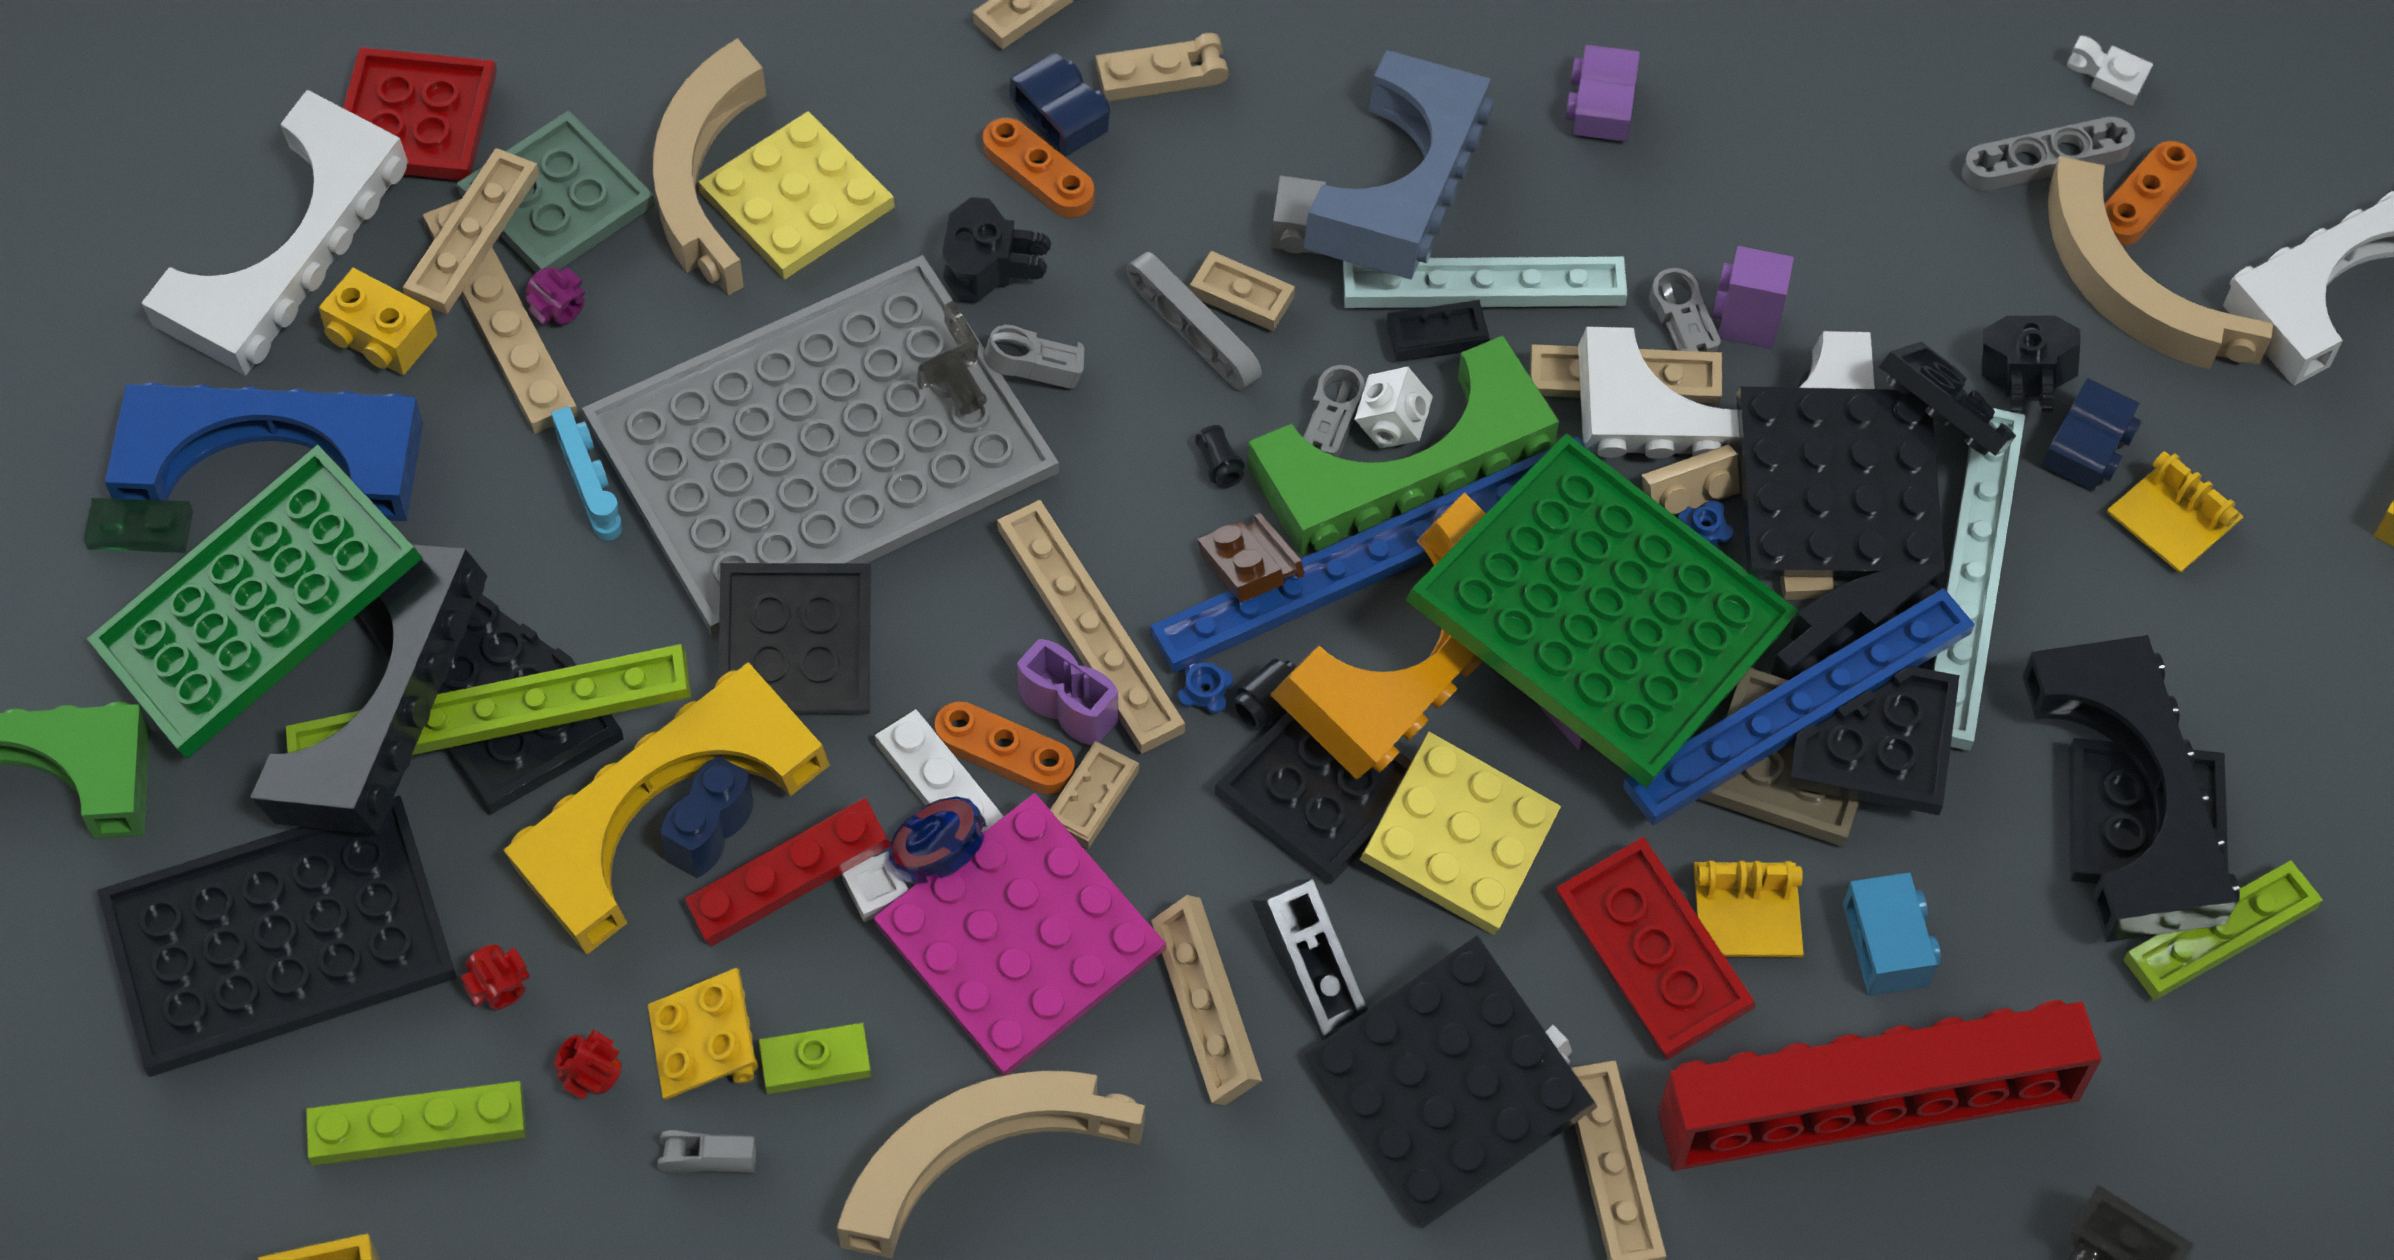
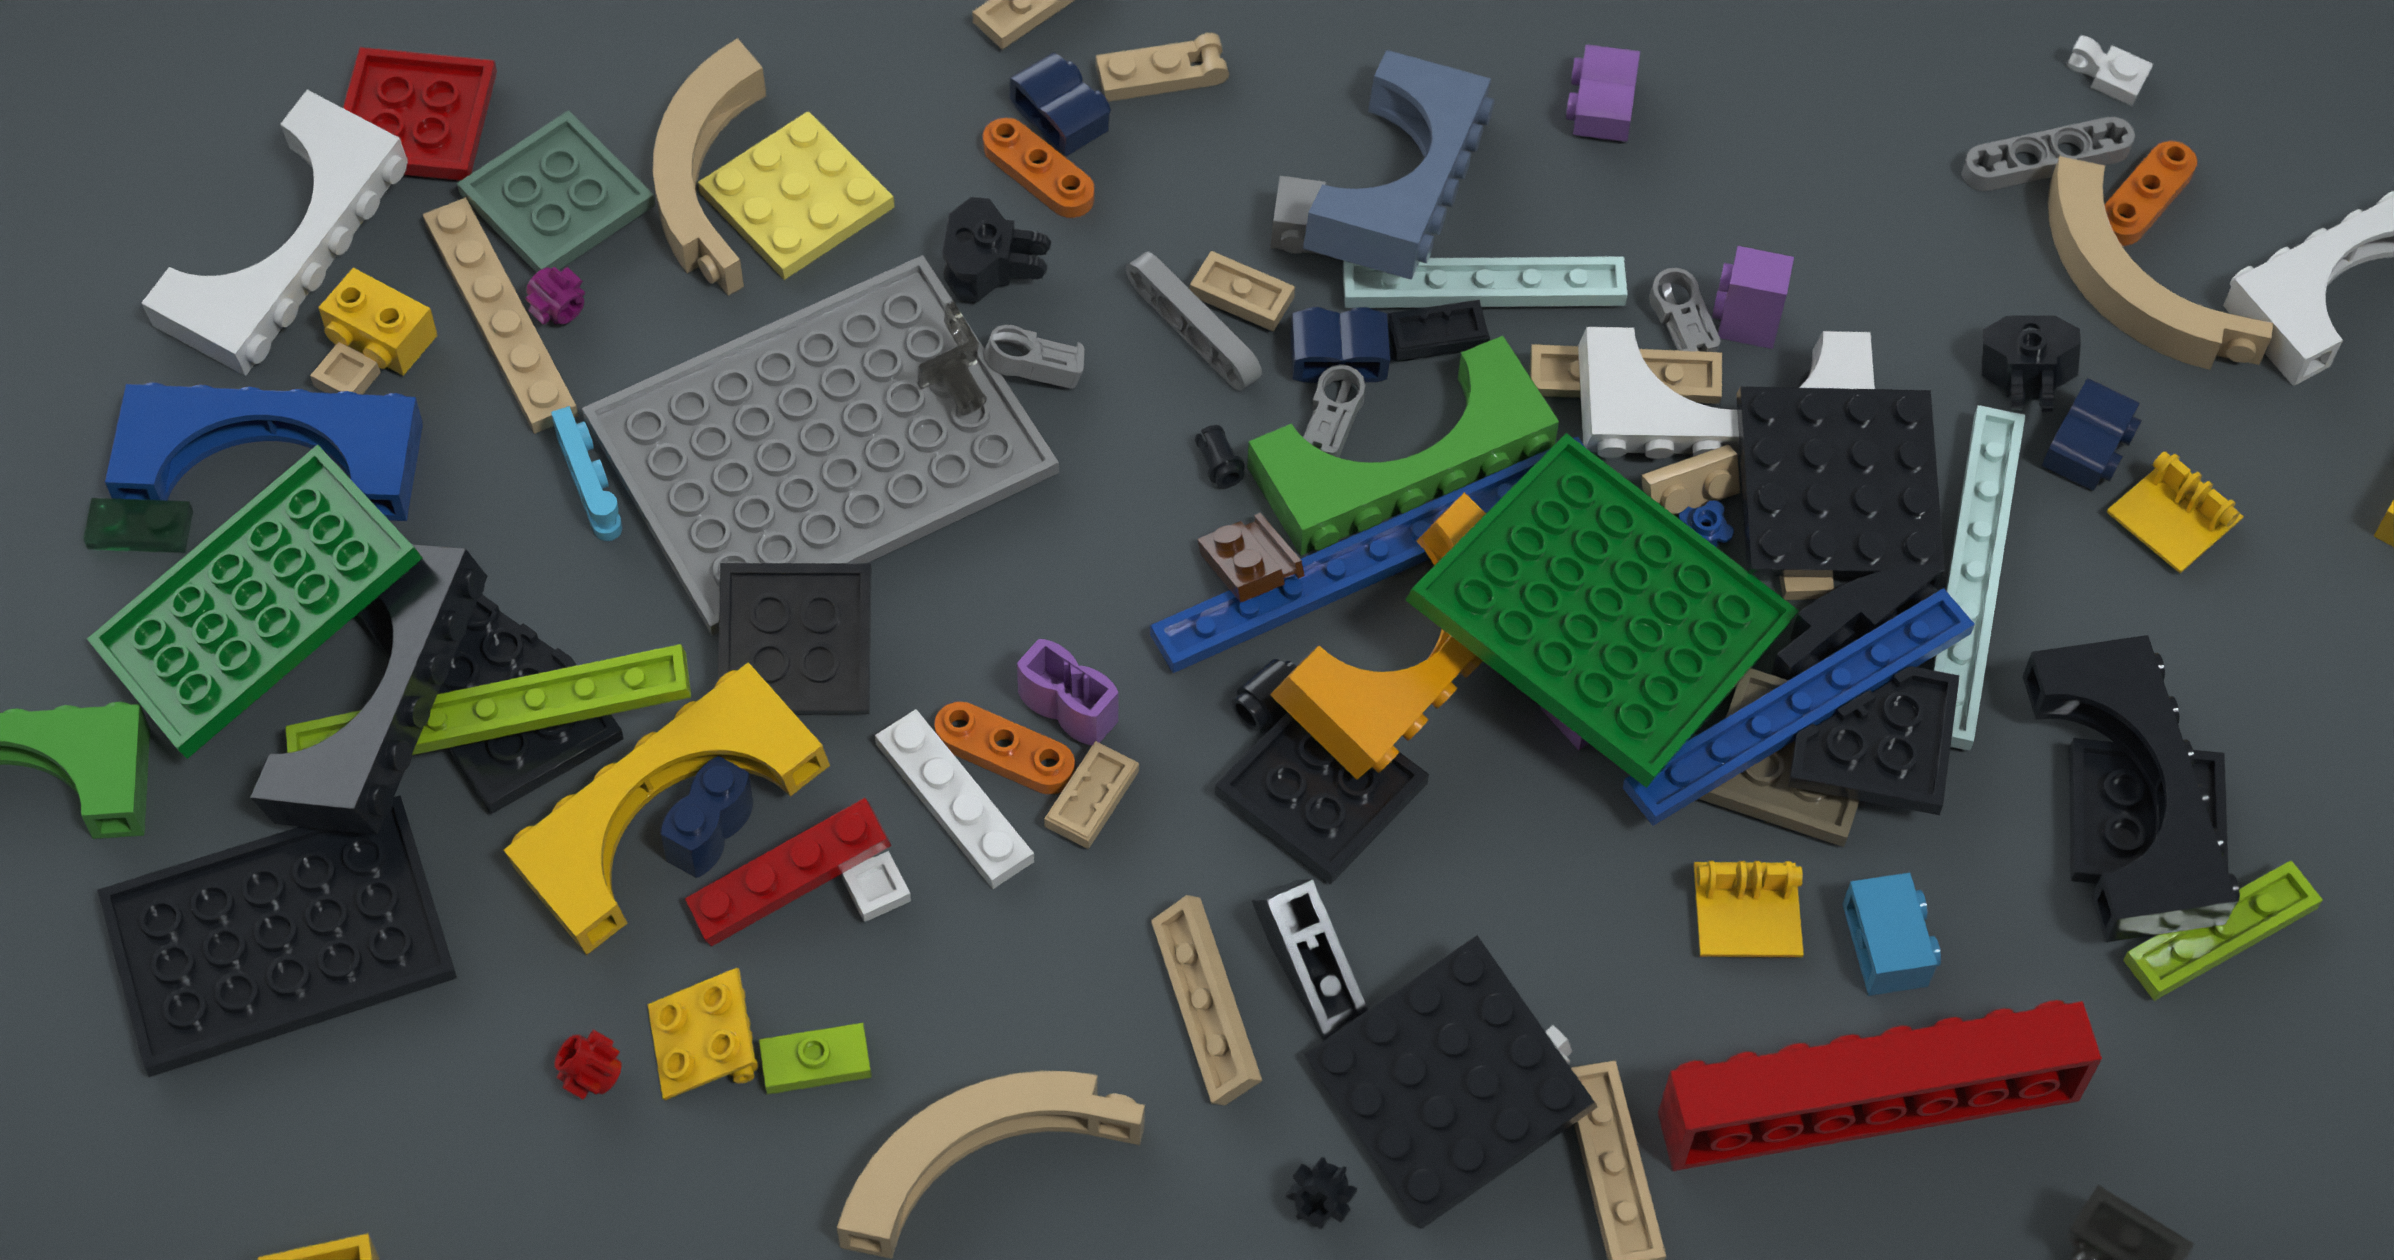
lime plate [306,1081,526,1166] -> none
tan plate [403,148,539,314] -> none
red gear [461,944,530,1010] -> none
light grey bar [657,1130,757,1174] -> none
dark pink plate [873,793,1166,1076] -> none
clear blue tile [888,796,987,884] -> none
tan plate [997,500,1185,754] -> none
blue plate [1178,662,1233,714] -> none
white brick [1355,367,1433,449] -> none
light yellow plate [1359,732,1561,936] -> none
red plate [1556,836,1755,1061] -> none
black plate [1879,341,2016,456] -> none
none -> tan plate [310,342,381,395]
none -> black gear [1286,1157,1357,1229]
none -> dark blue brick [1290,307,1390,383]

